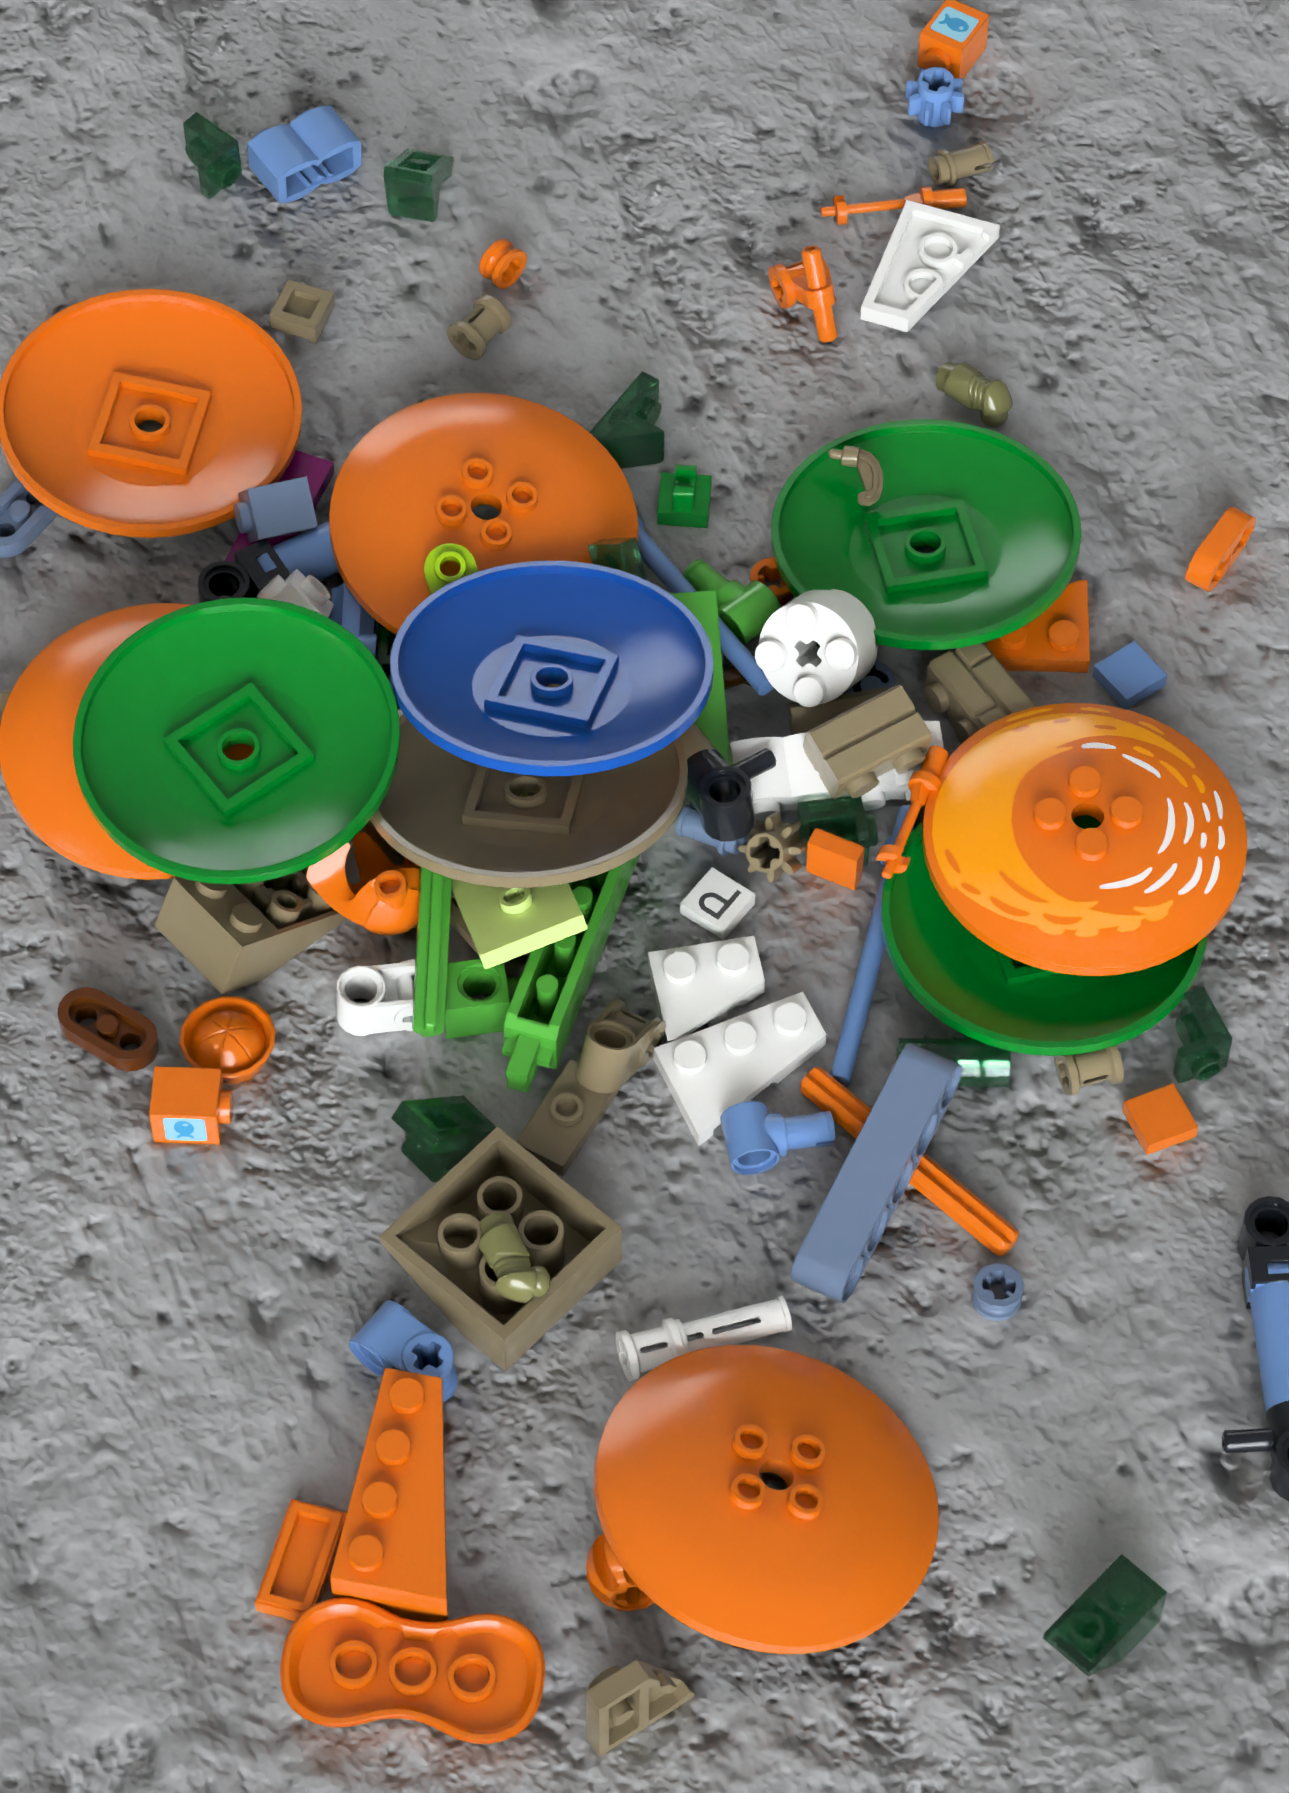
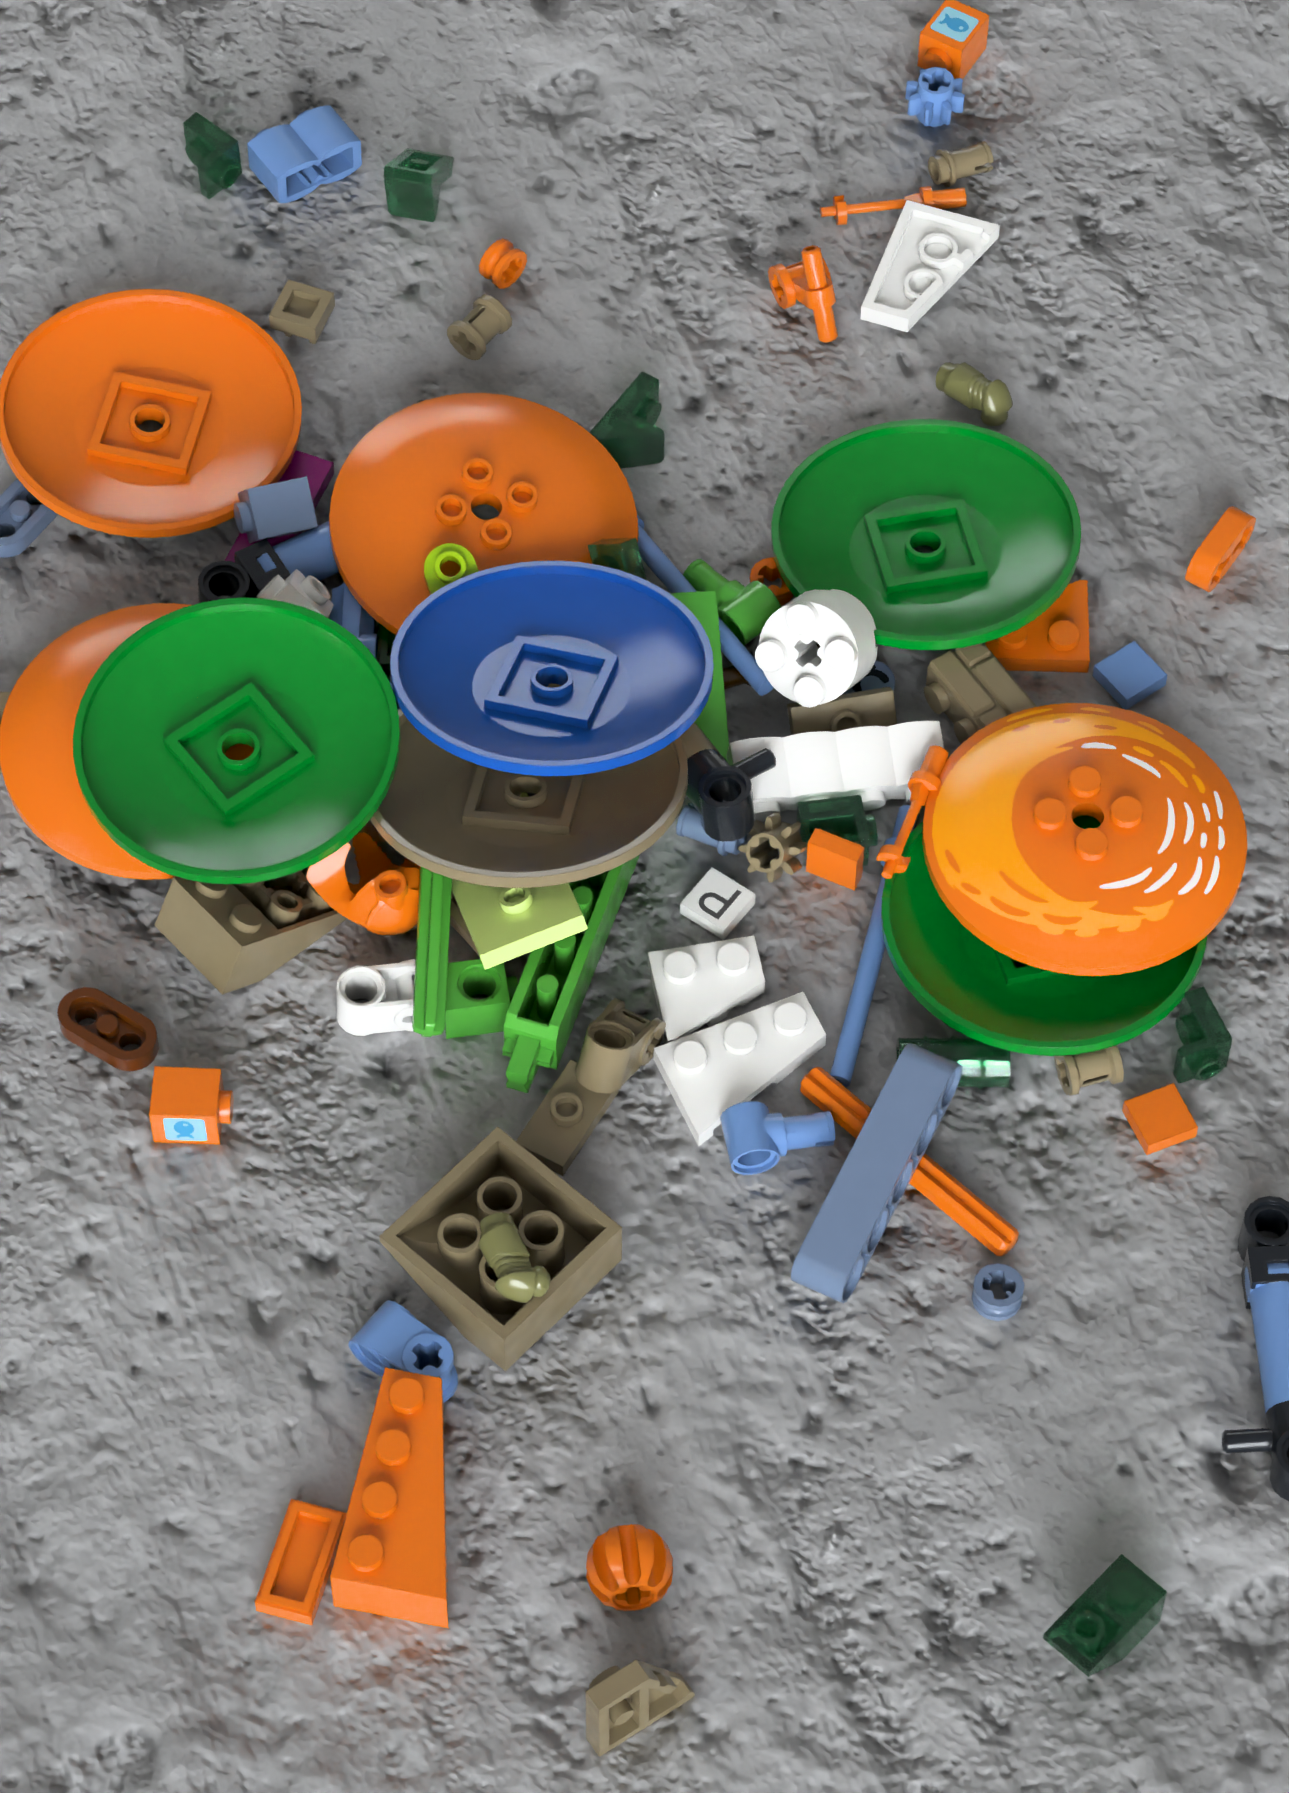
orange hat [179,996,276,1084] -> none
orange plate [280,1597,545,1744] -> none
clear green slope [391,1095,496,1183] -> none
orange dish [594,1345,939,1654] -> none
white pin [616,1296,792,1382] -> none
green tile [657,464,712,528] -> none
dark tan brick [803,684,932,799] -> none
dark tan piece [828,445,883,506] -> none

